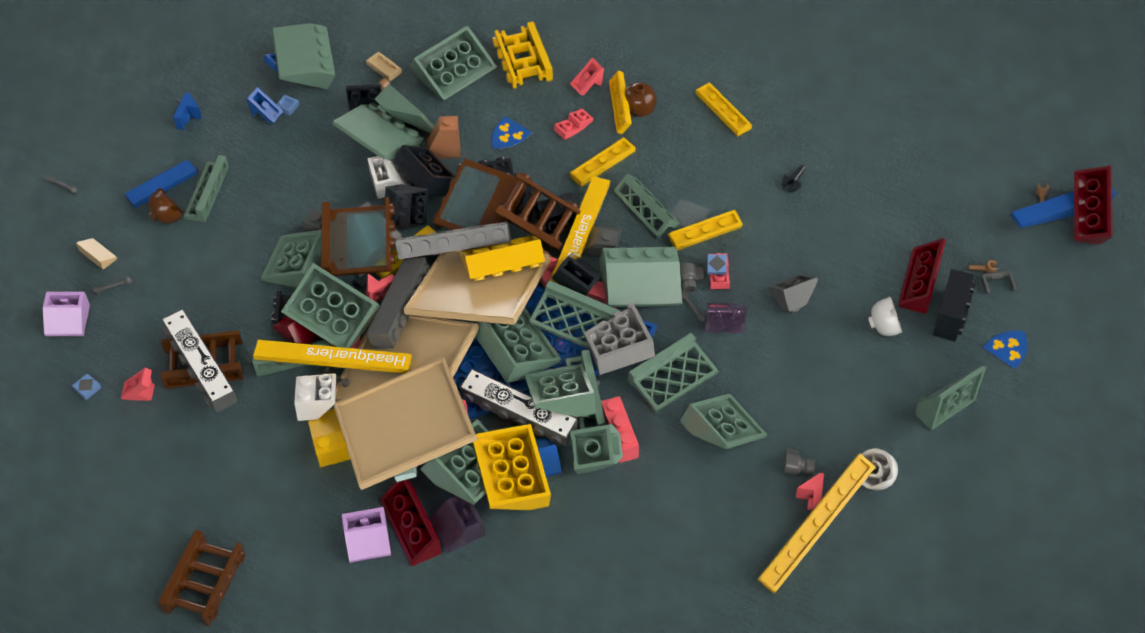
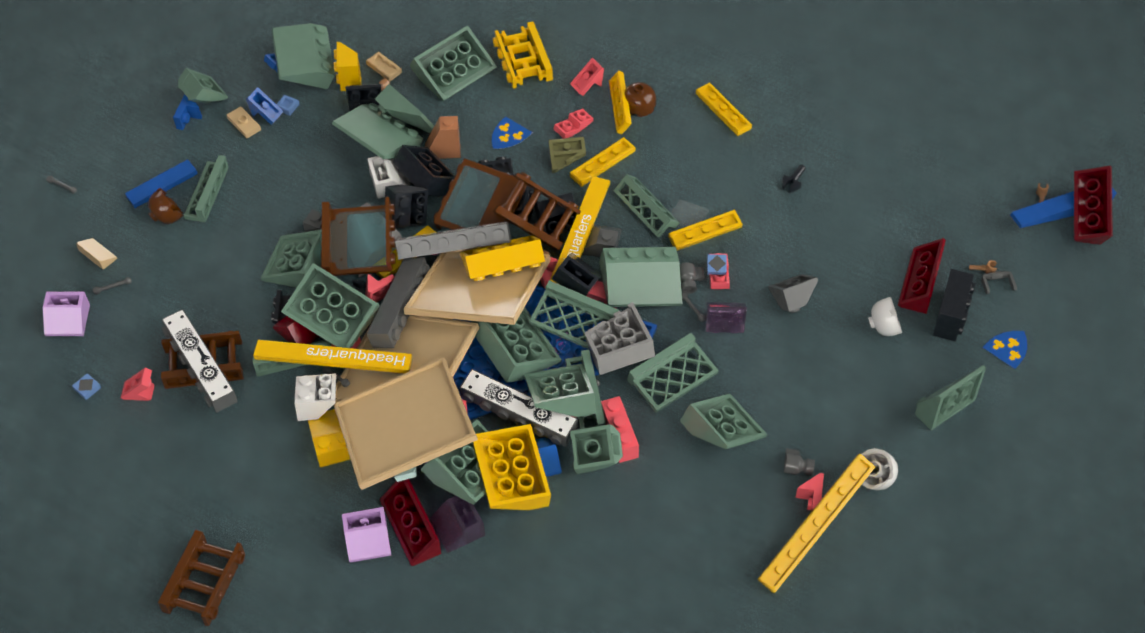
none -> sand green slope [178,68,228,103]
none -> tan plate [227,107,261,139]
none -> yellow slope [334,42,362,91]
none -> olive wing [548,137,586,173]

